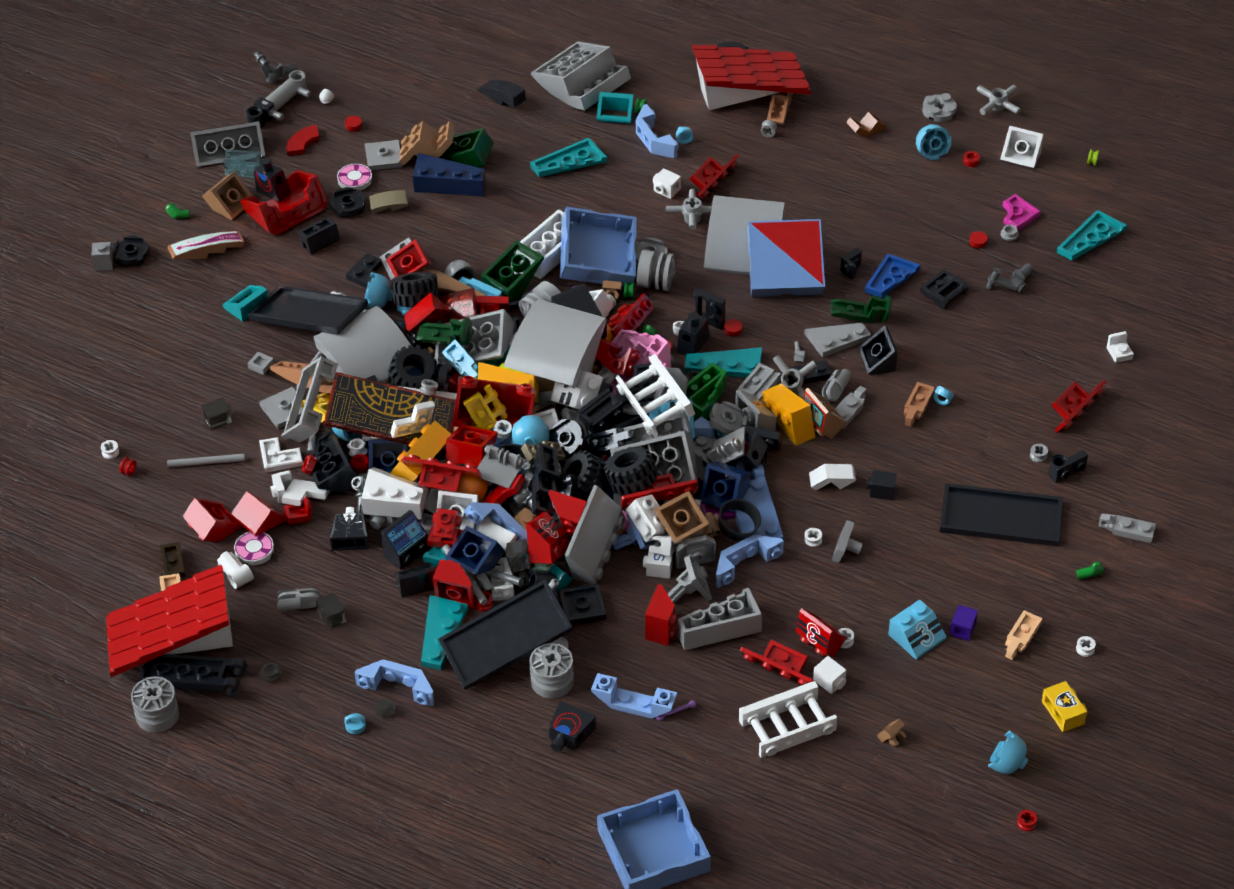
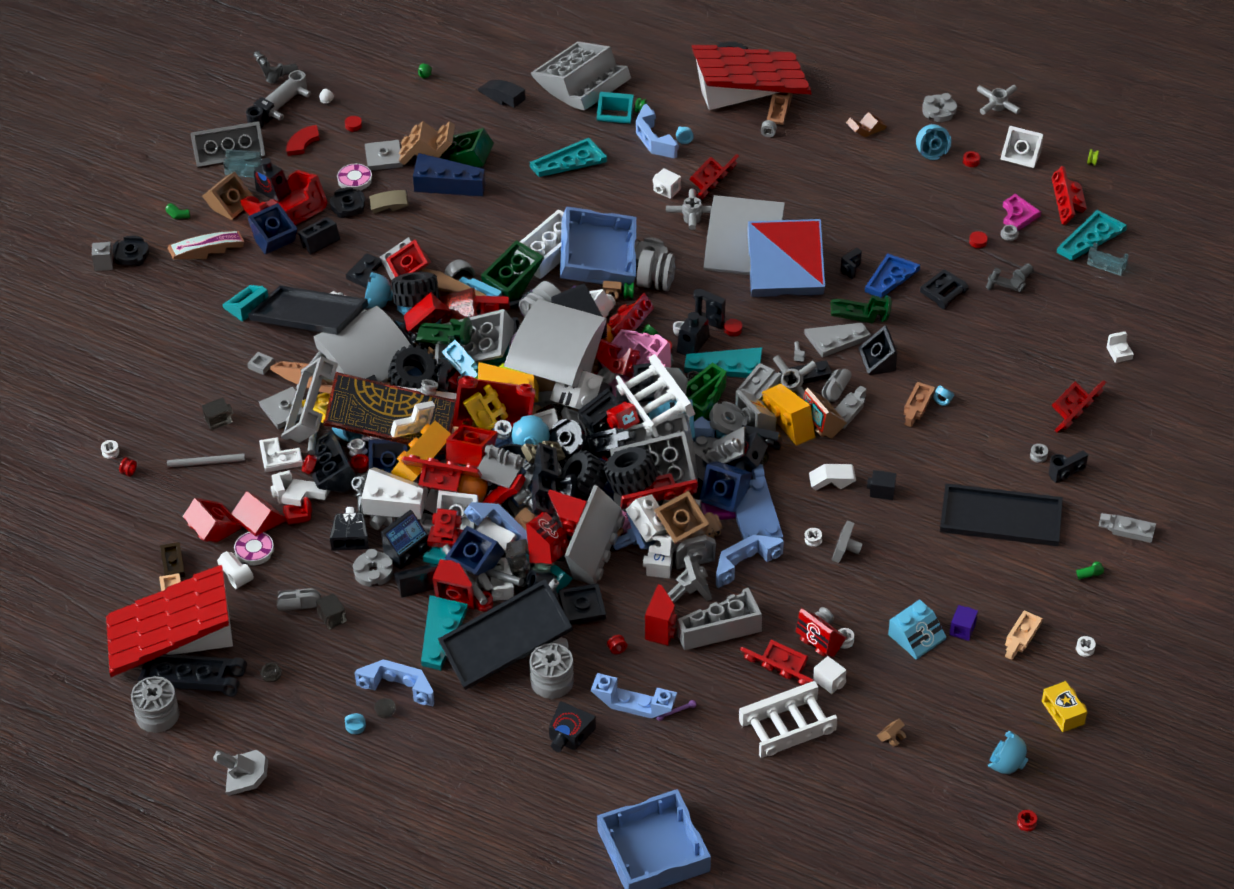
black tyre [718,499,761,541] -> none
none -> light grey piece [213,750,268,796]
none -> dark blue slope [248,203,298,255]
none -> light grey plate [353,549,393,587]
none -> green hinge [418,64,432,78]
none -> red brick [606,402,640,430]
none -> red bush [607,634,628,655]
none -> light grey bush [815,607,834,624]
none -> red bracket [1052,166,1087,225]
none -> clear light blue hinge [1087,243,1128,276]

